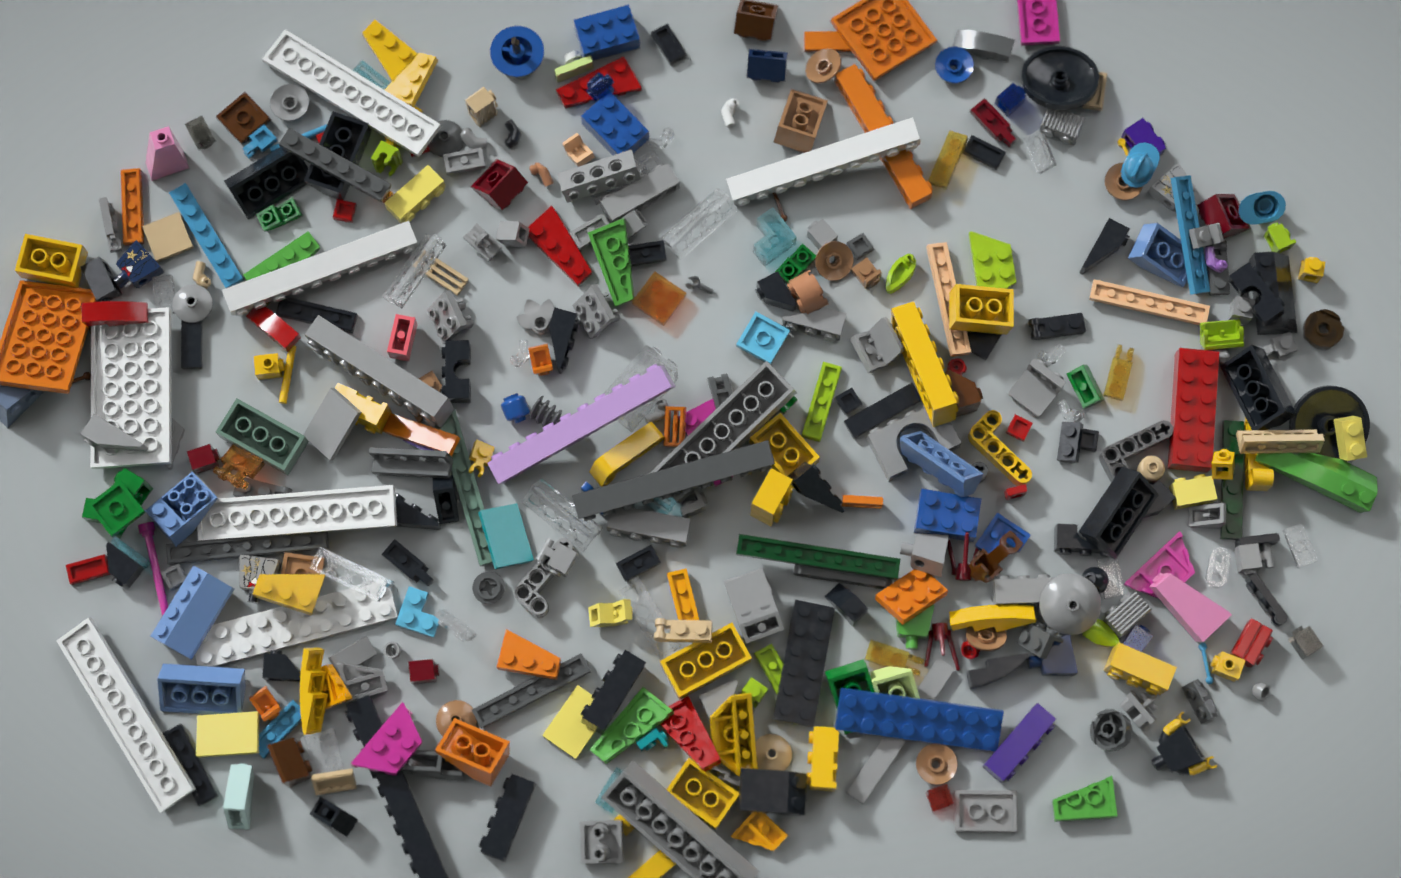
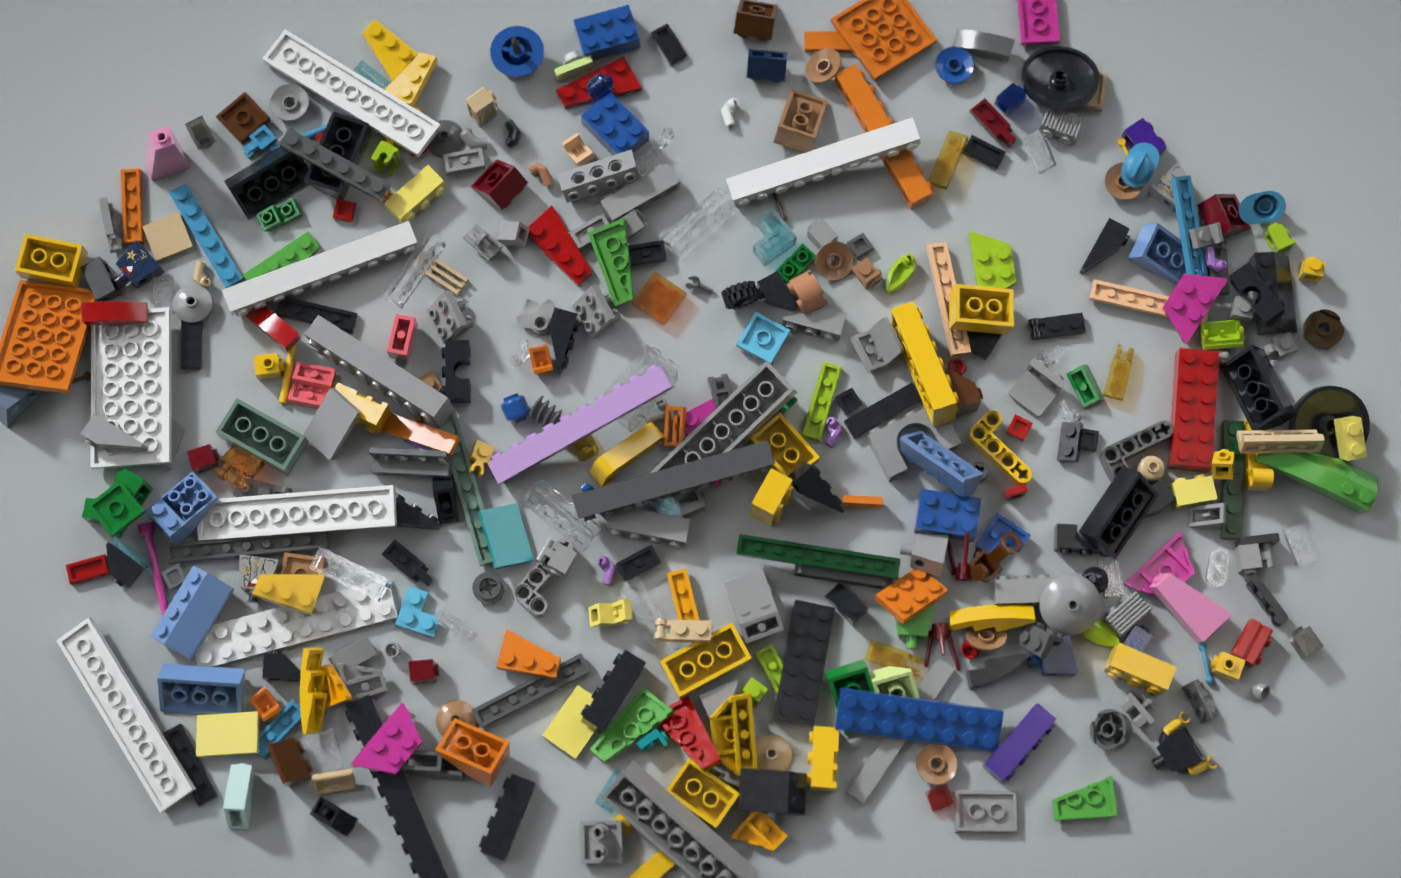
none -> coral slope [288,362,336,409]
none -> clear yellow slope [573,435,599,462]
none -> medium lavender arm [597,556,616,586]
none -> black tyre [721,281,760,310]
none -> medium lavender arm [824,417,842,448]
none -> dark pink wing [1162,274,1227,345]

